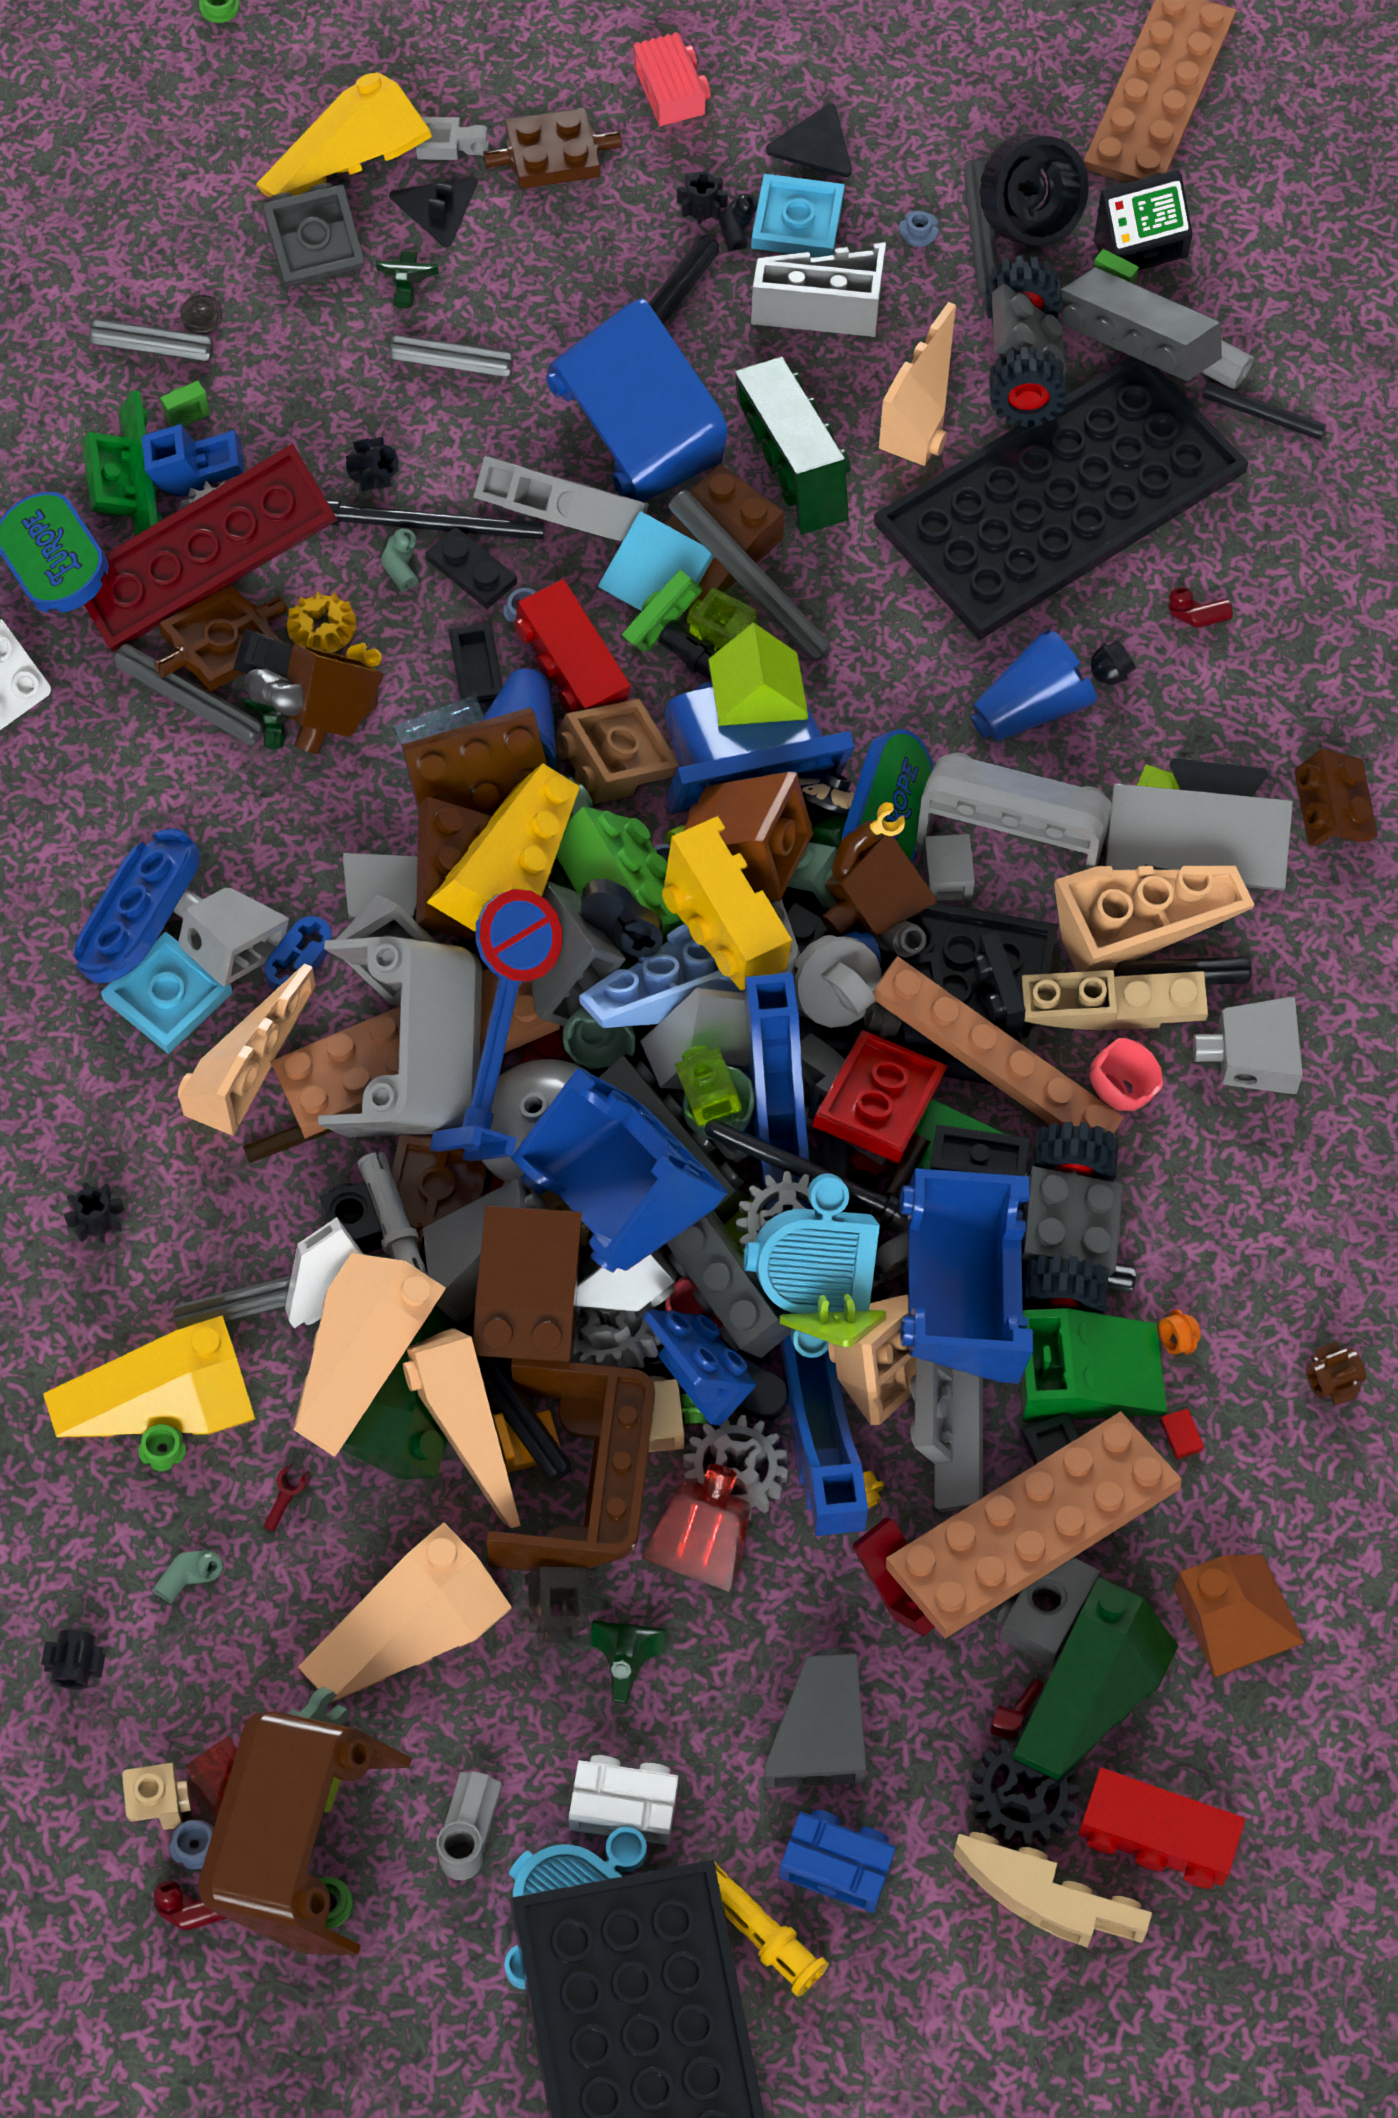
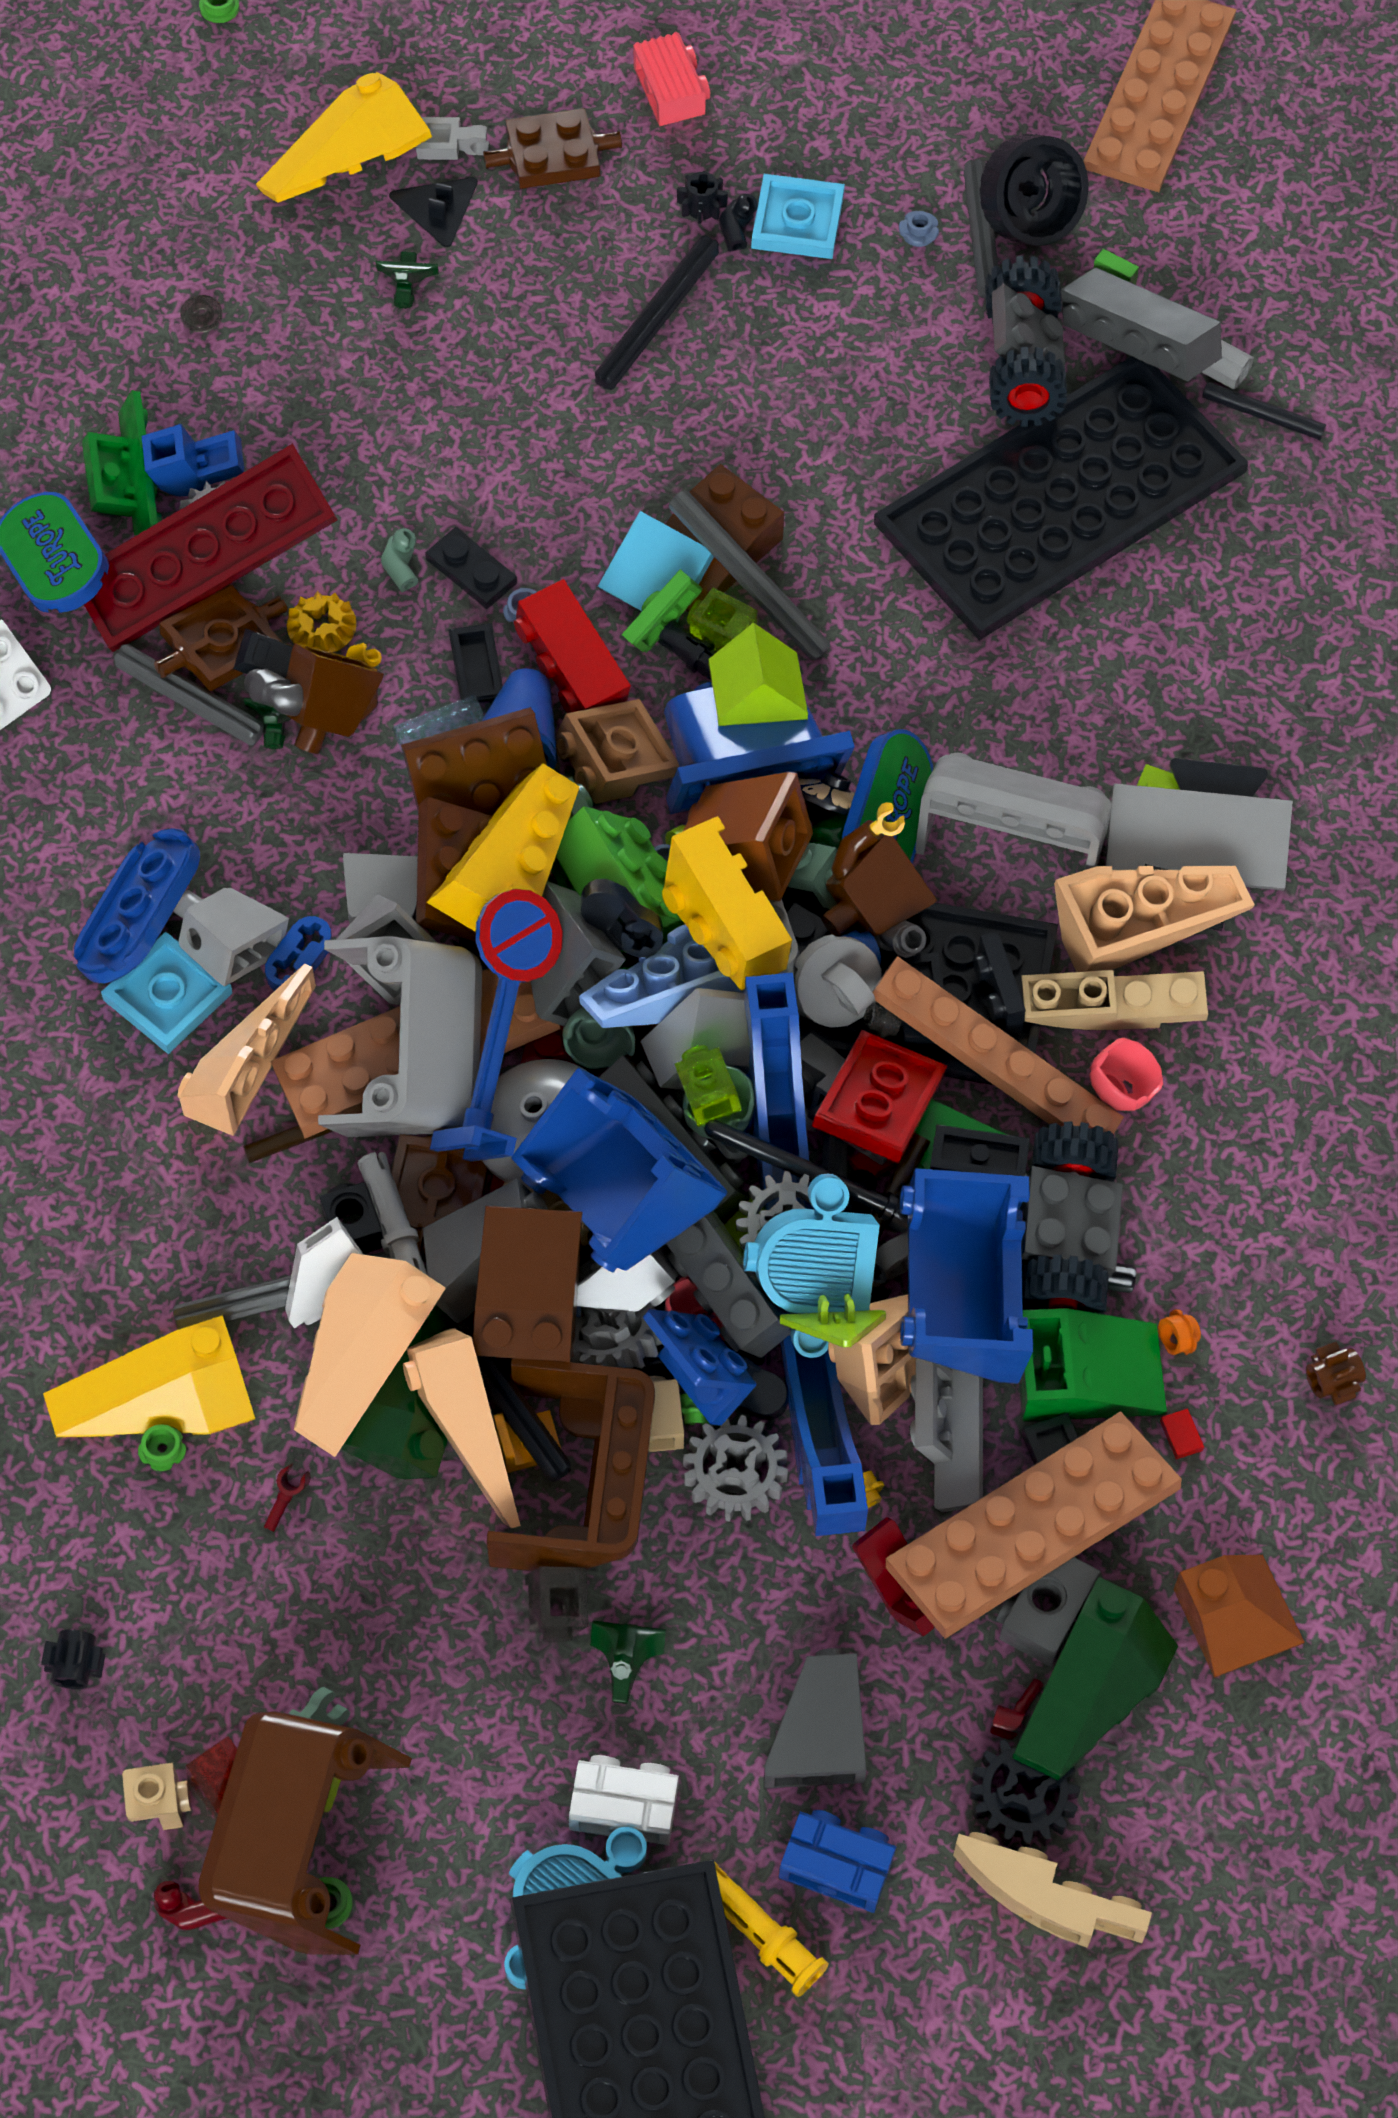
black gear [64,1182,124,1243] -> none
axle [89,319,213,361] -> none
sand green arm [152,1550,224,1604] -> none
bright green plate [160,381,210,427] -> none
sand blue plate [169,1820,214,1870] -> none
dark grey plate [262,183,365,287] -> none
light nougat wedge [298,1522,512,1703] -> none
black bar [326,499,545,540] -> none
black gear [346,437,399,491] -> none
axle [389,334,513,377] -> none
light grey piece [436,1771,503,1880] -> none
light grey slope [473,456,649,542] -> none
blue windscreen [546,298,727,502] -> none
clear red torso [642,1464,751,1592] -> none
wedge [735,357,851,535] -> none
light grey wedge [751,242,886,337] -> none
black piece [766,103,852,177] -> none
light nougat wedge [879,302,956,466] -> none
light grey brick [922,832,975,903] -> none
blue cone [970,629,1097,742] -> none
red brick [1078,1767,1246,1889] -> none
black plate [1091,640,1136,685] -> none
slope [1093,169,1193,271] -> none
black axle [1116,956,1252,985] -> none
dark red arm [1168,587,1233,628] -> none
light grey torso [1193,997,1303,1094] -> none
reddish brown bracket [1294,749,1378,846] -> none

